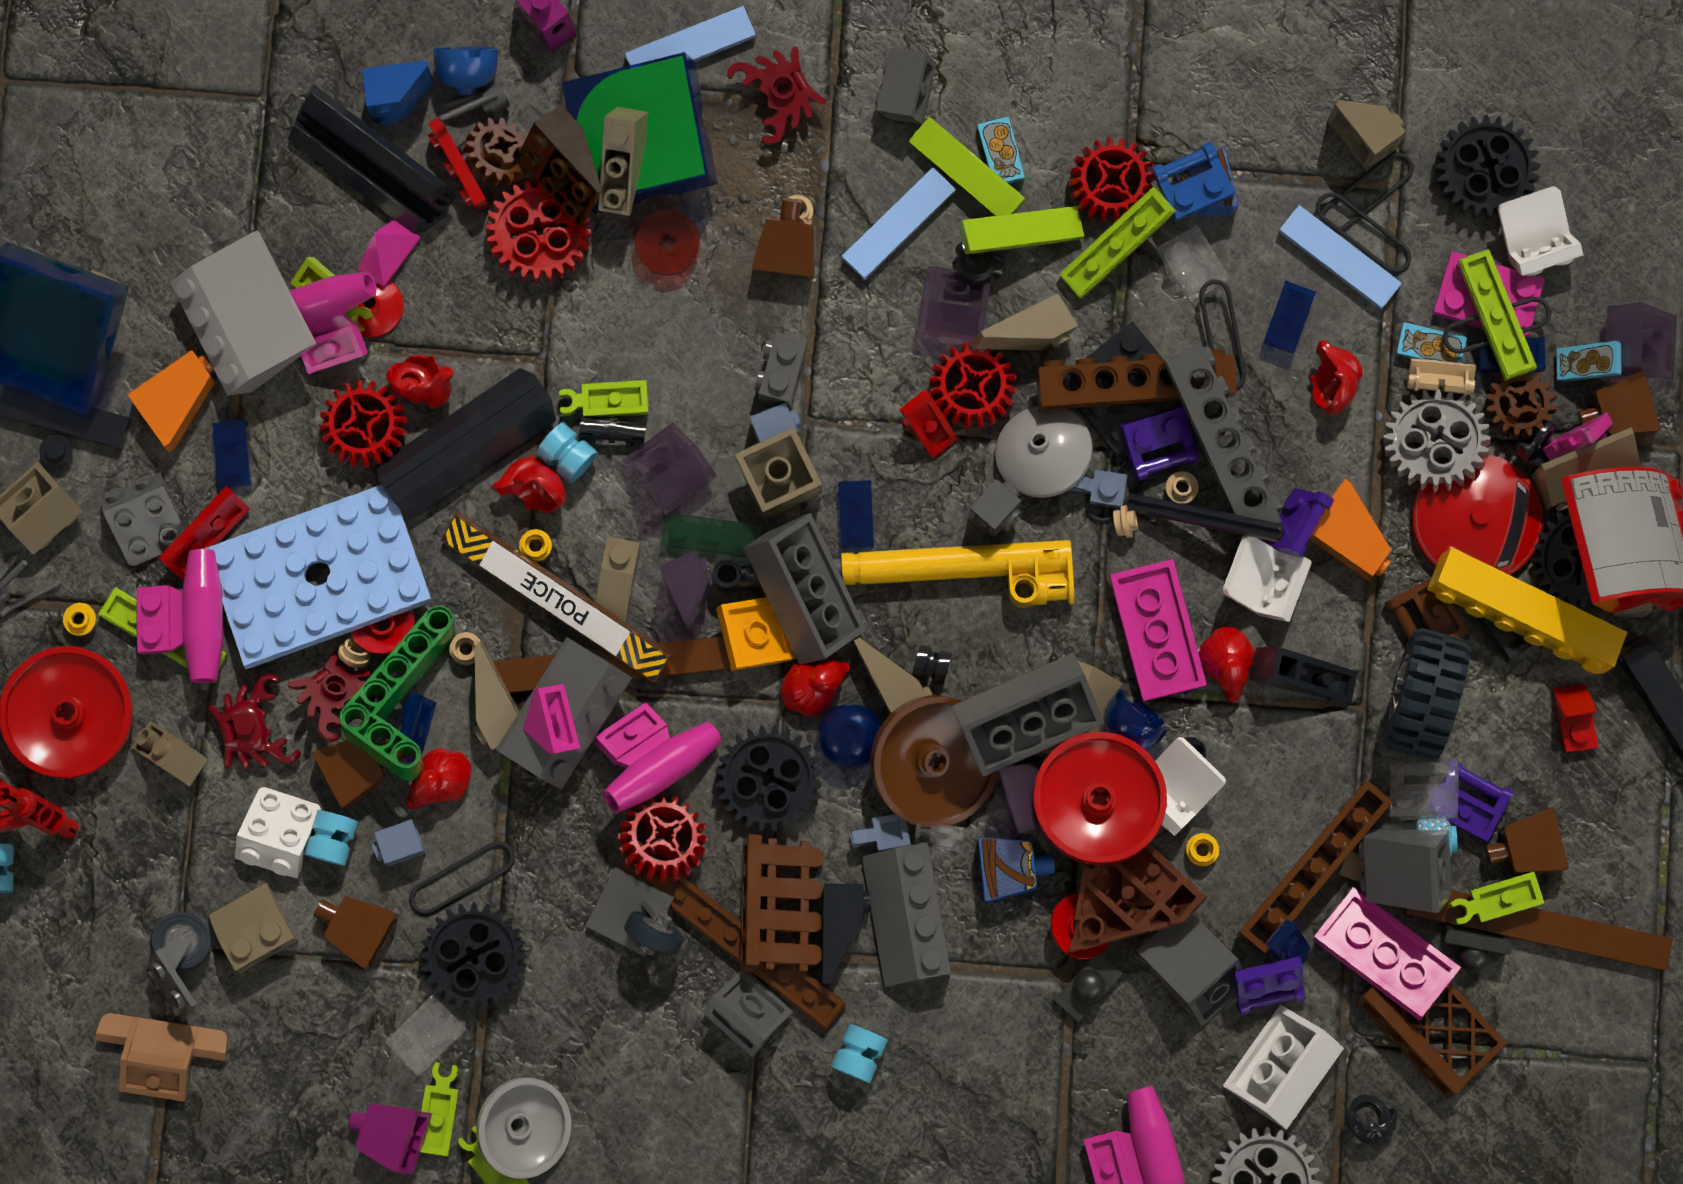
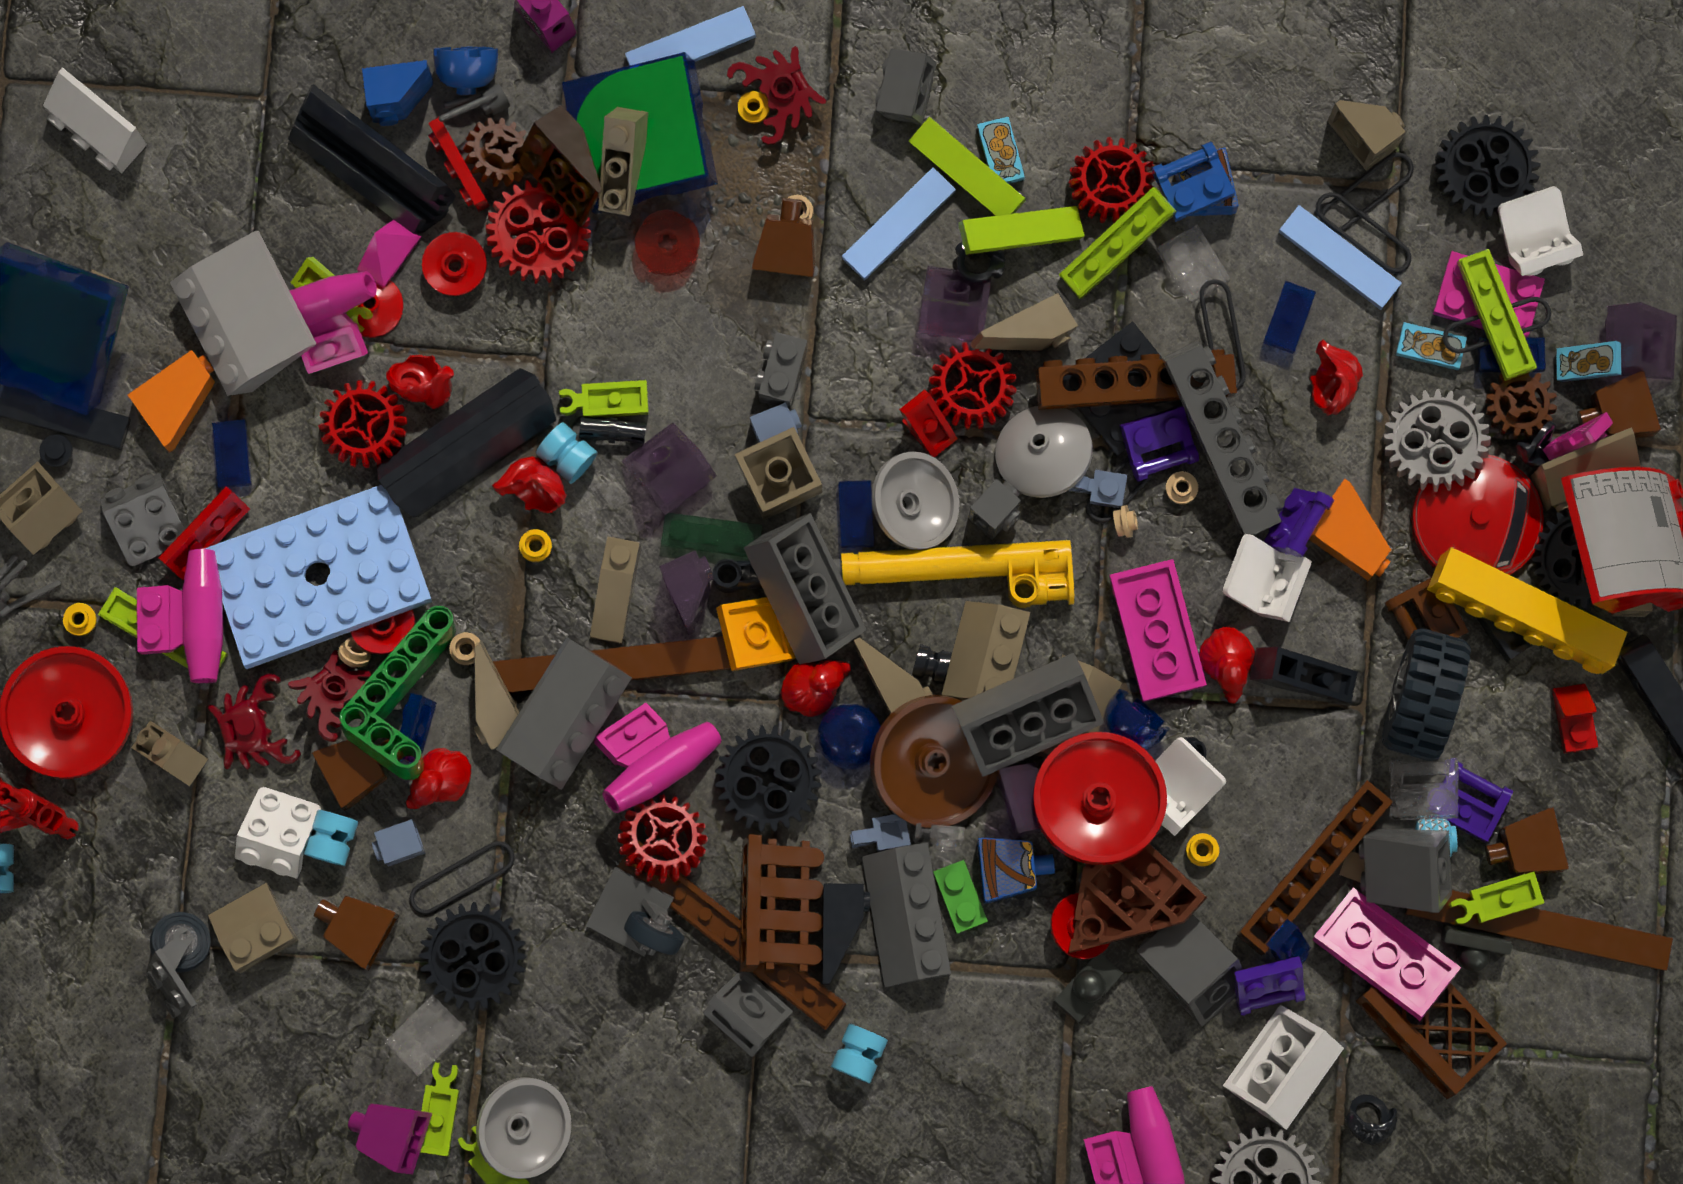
medium nougat plate [95,1013,228,1102] -> none
tile [440,512,674,683] -> none
dark pink slope [523,684,580,755] -> none
black axle [1127,494,1285,542] -> none
tan hinge [1407,358,1476,396] -> none
none -> white slope [43,67,147,174]
none -> red dish [422,232,487,296]
none -> yellow plate [738,91,770,124]
none -> light grey dish [872,452,960,550]
none -> bright green plate [933,860,988,934]
none -> dark tan slope [942,601,1031,701]

